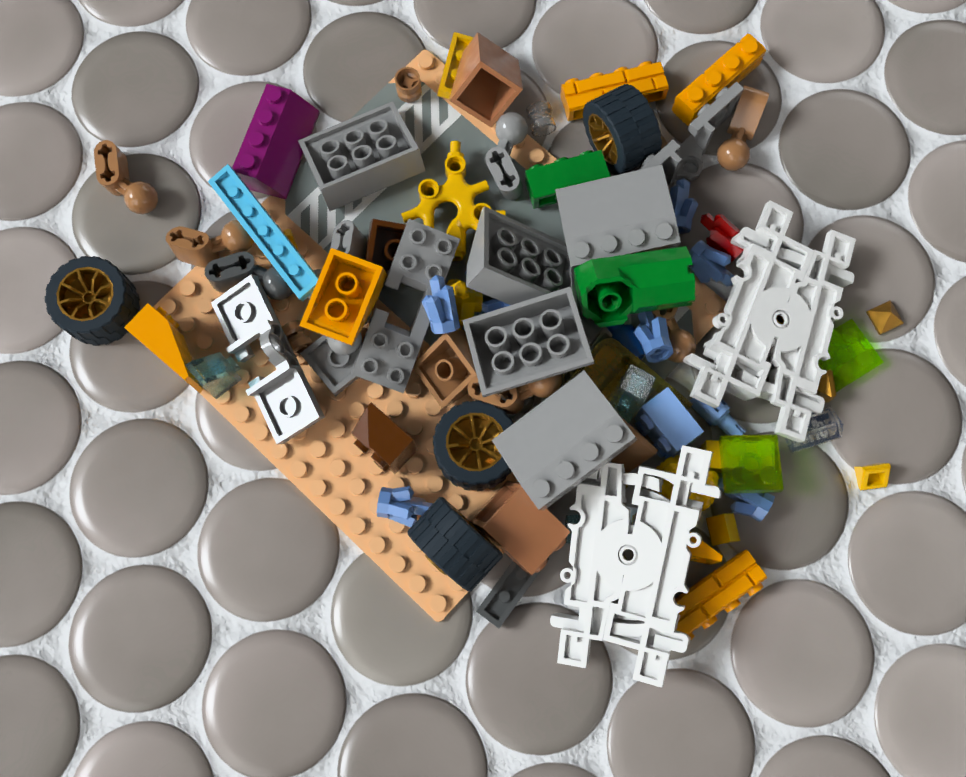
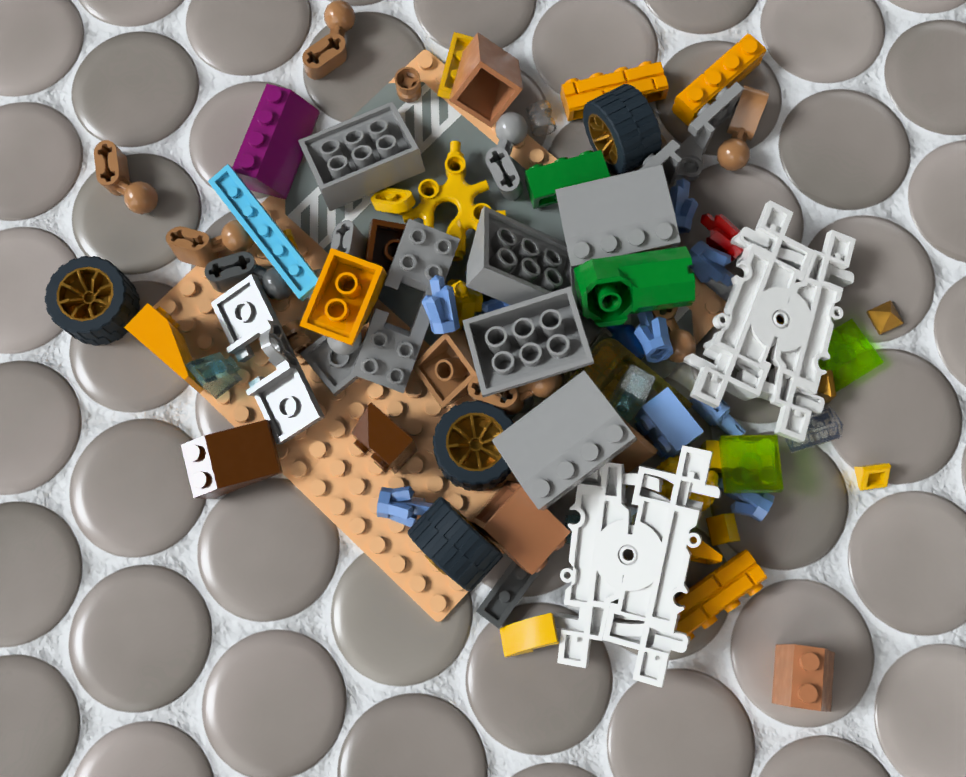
none -> reddish brown slope [181,420,283,499]
none -> medium nougat beam [302,0,356,80]
none -> yellow plate [371,188,416,215]
none -> yellow slope [500,613,559,657]
none -> nougat slope [772,644,835,712]

